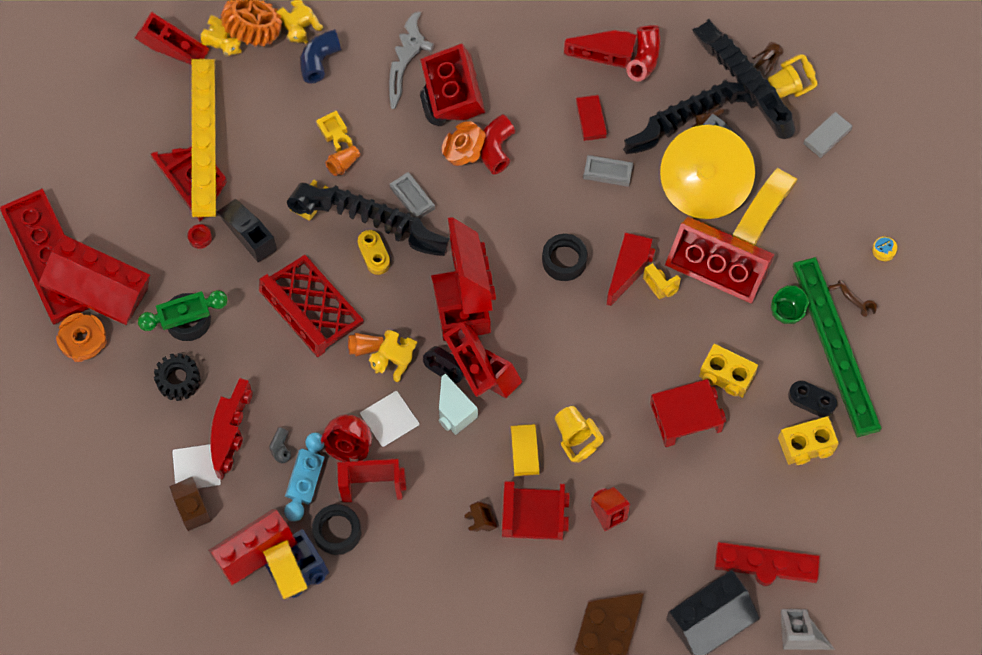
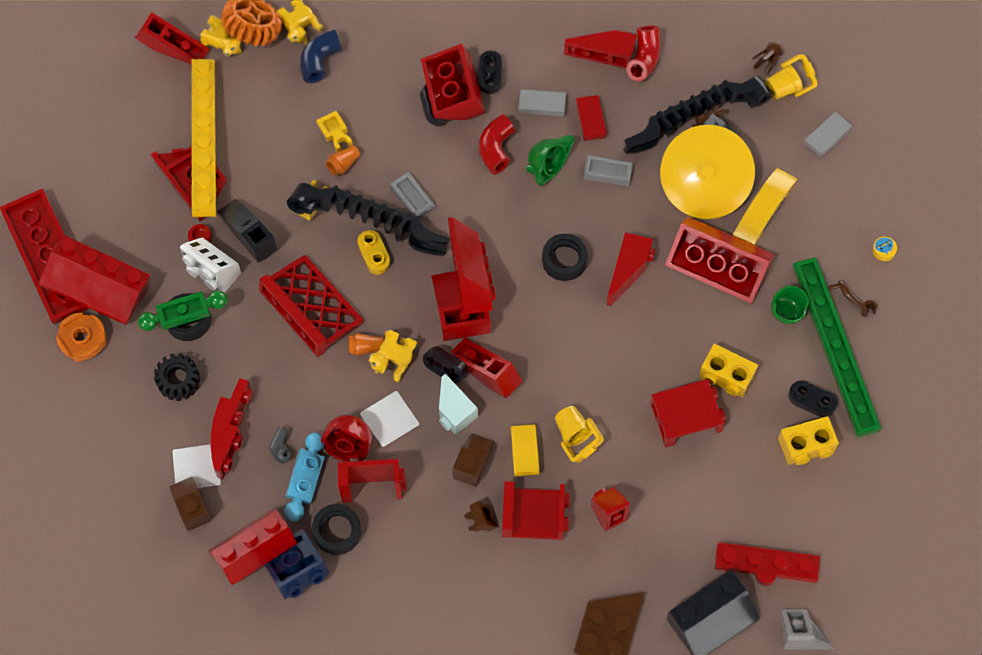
yellow slope [263,541,307,599] -> none
light grey piece [389,12,434,109] -> none
orange plate [442,121,486,166] -> none
red slope [443,322,498,397] -> none
yellow bracket [643,263,681,300] -> none
black piece [692,19,796,139] -> none
none -> white slope [180,238,241,293]
none -> reddish brown slope [453,433,494,487]
none -> black plate [479,50,502,94]
none -> light grey tile [519,89,566,116]
none -> green hat [526,134,575,187]

